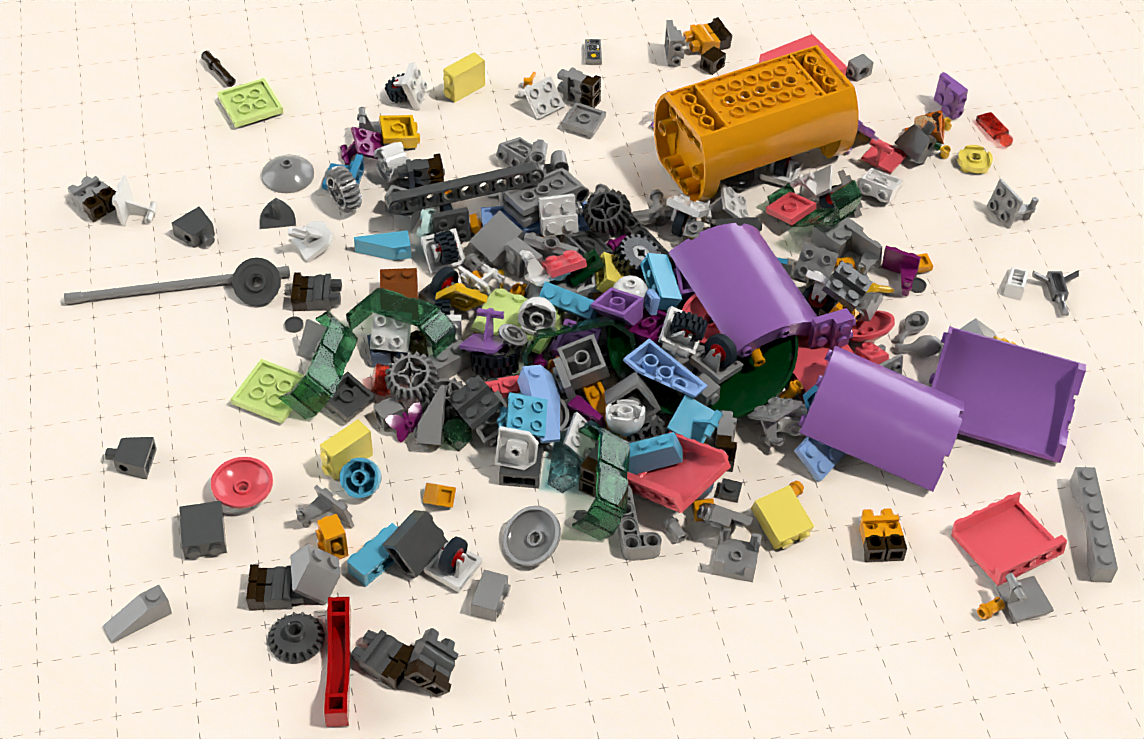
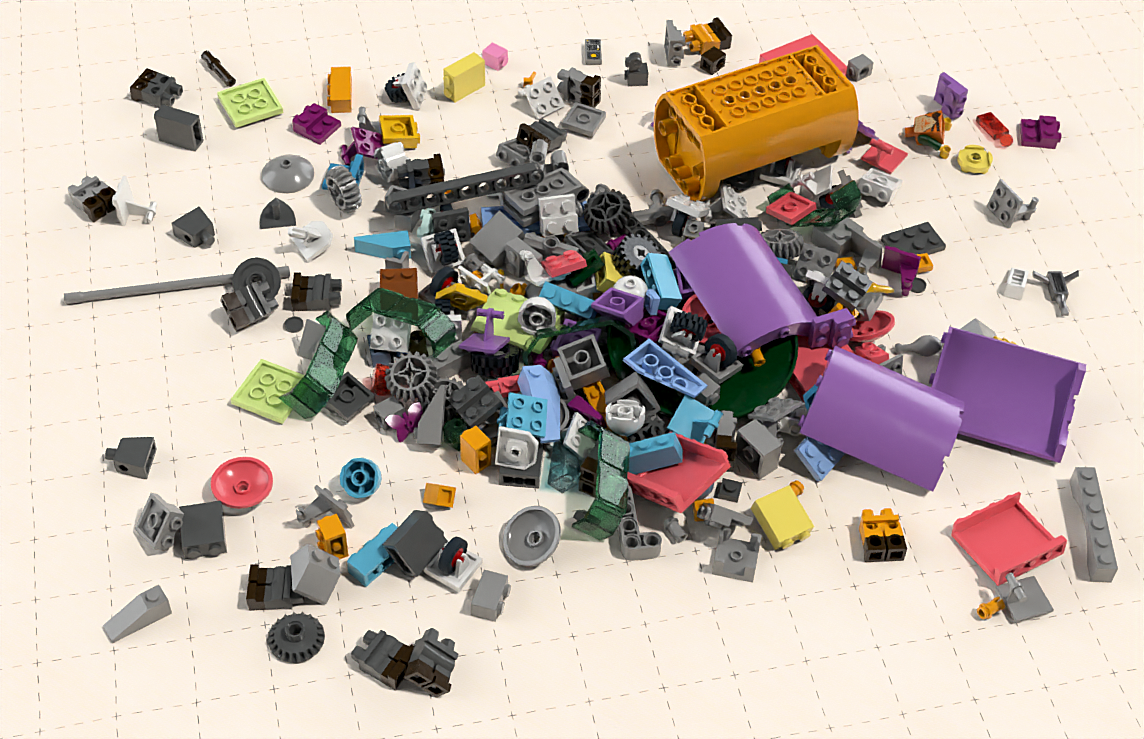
light yellow brick [320,419,373,481] -> none
red arch [324,597,351,727] -> none
light grey gear [498,324,528,349] -> none
light orange pin [779,380,803,399] -> none
light grey piece [893,311,929,344] -> none
dark grey torso [894,121,937,164] -> none
none -> dark grey hips [130,68,183,108]
none -> light grey plate [135,493,184,551]
none -> dark grey brick [154,104,204,152]
none -> dark grey hips [220,282,279,332]
none -> magenta plate [292,103,341,145]
none -> light orange brick [327,66,352,113]
none -> light grey panel [385,251,409,269]
none -> light orange brick [460,426,491,474]
none -> bright pink brick [482,42,508,71]
none -> hips [516,118,567,152]
none -> dark grey brick [624,52,649,87]
none -> light grey brick [736,419,782,480]
none -> light grey gear [761,228,804,259]
none -> dark grey plate [881,222,946,255]
none -> magenta plate [1020,115,1062,149]

